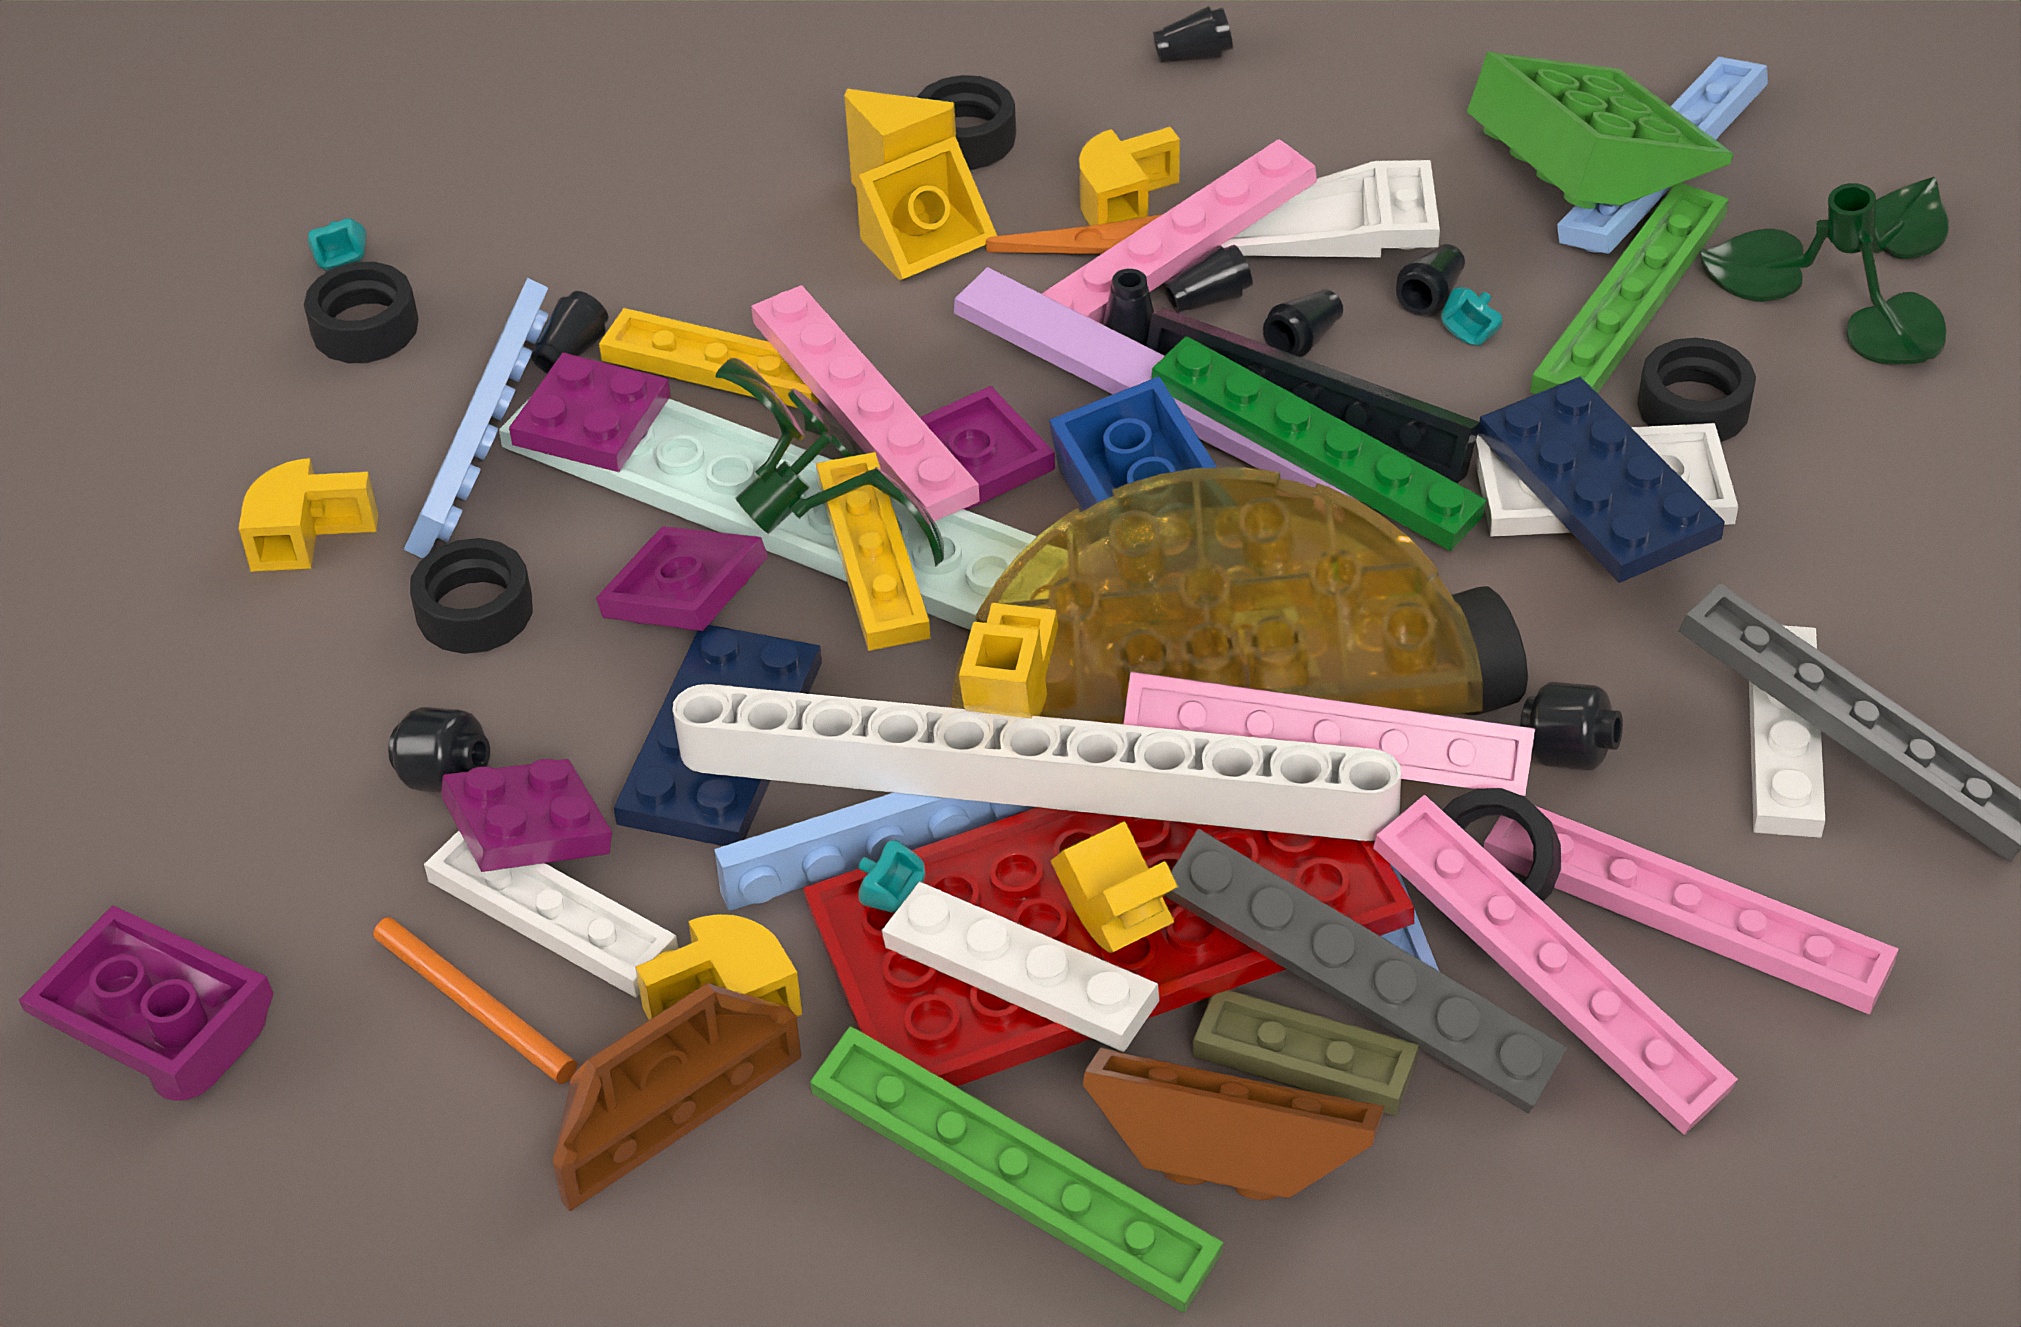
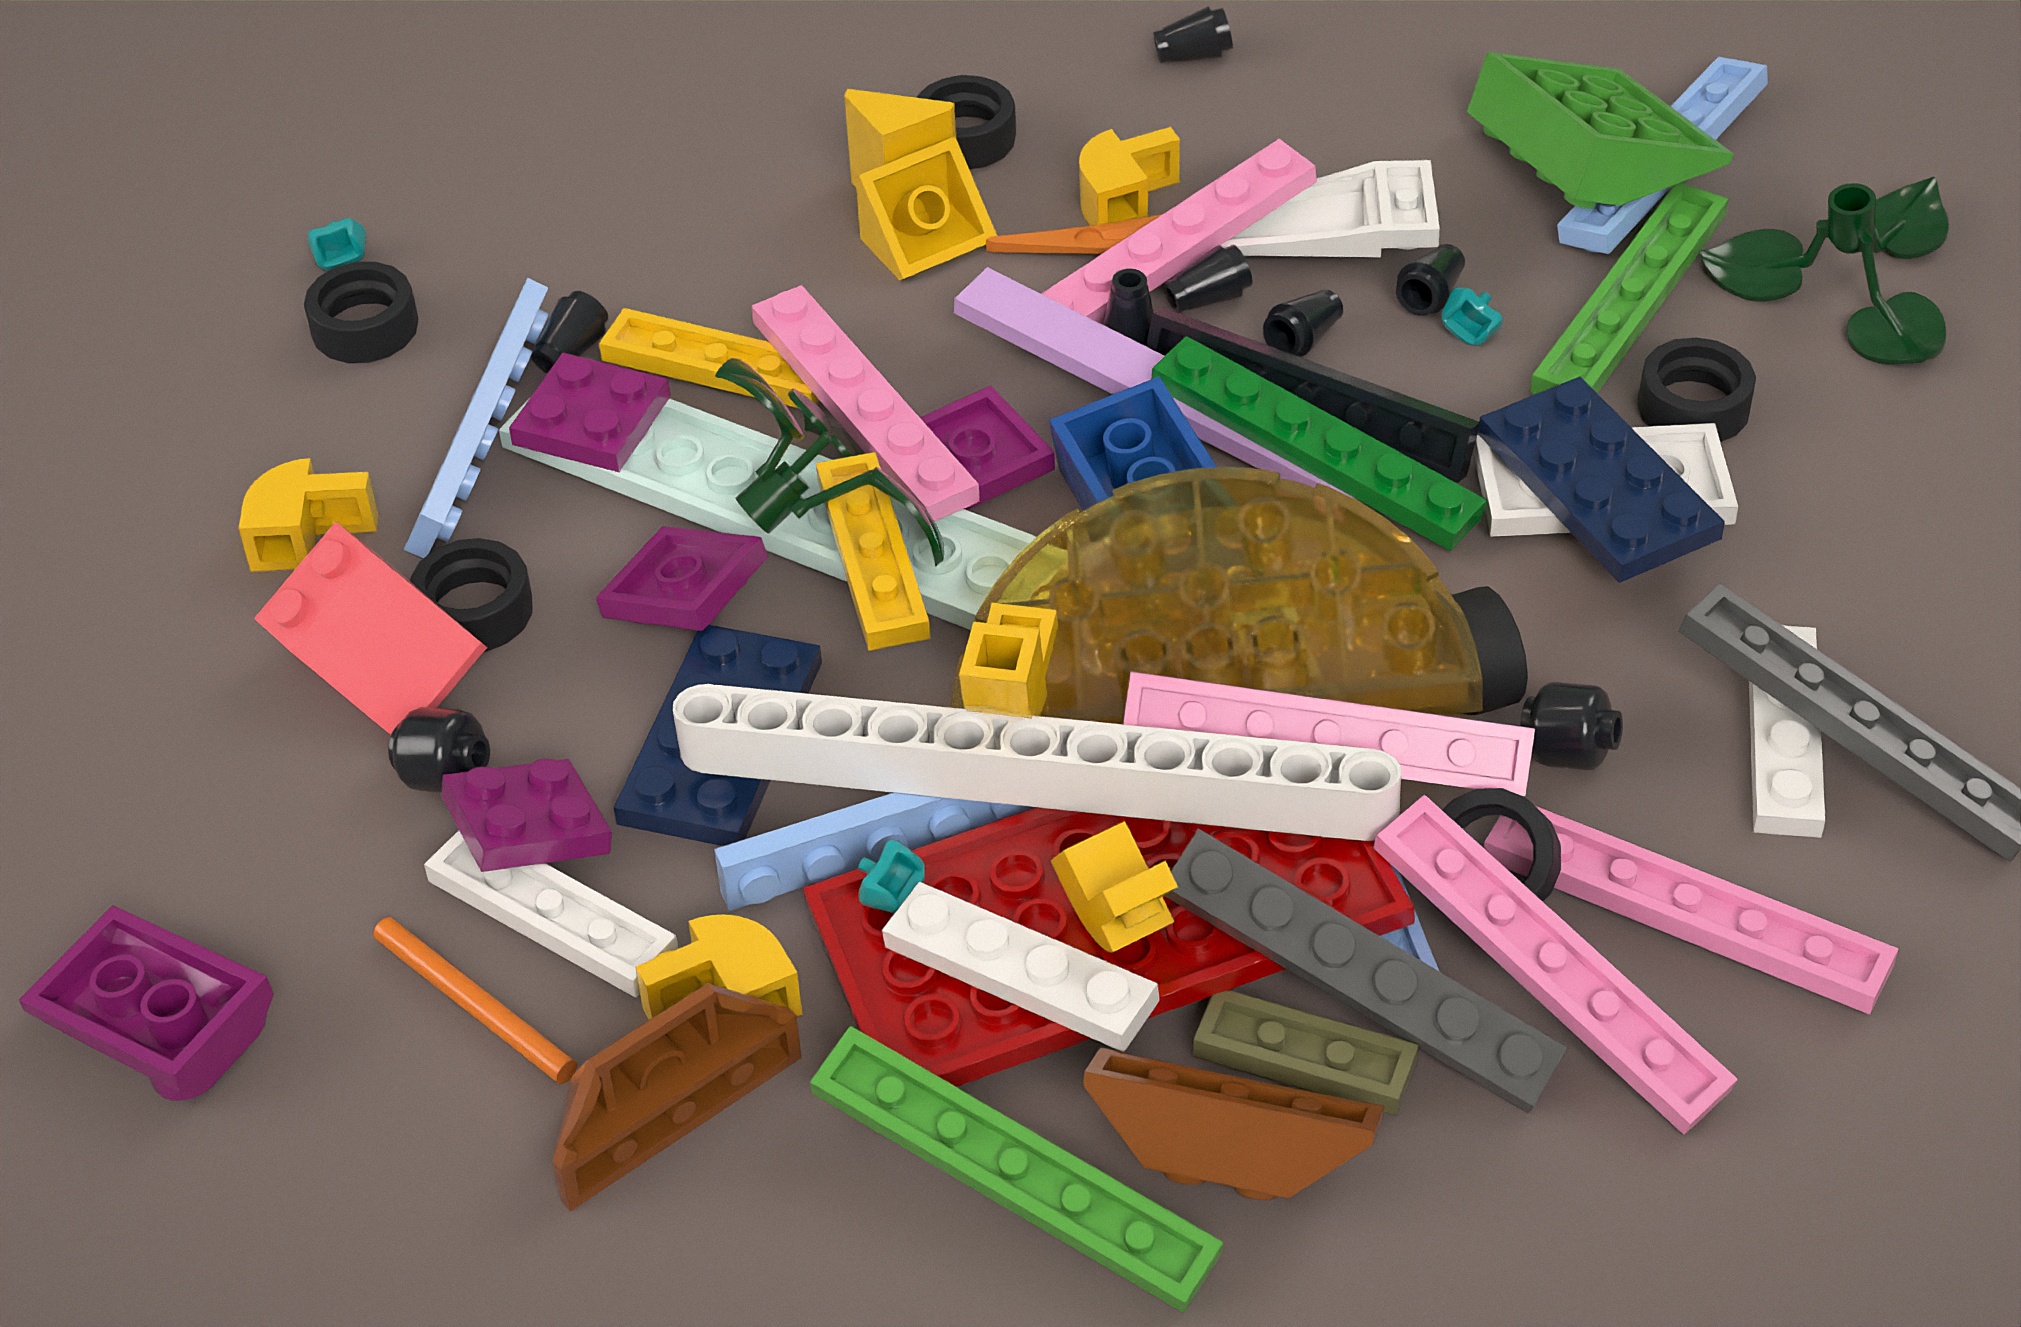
none -> coral slope [254,522,488,735]

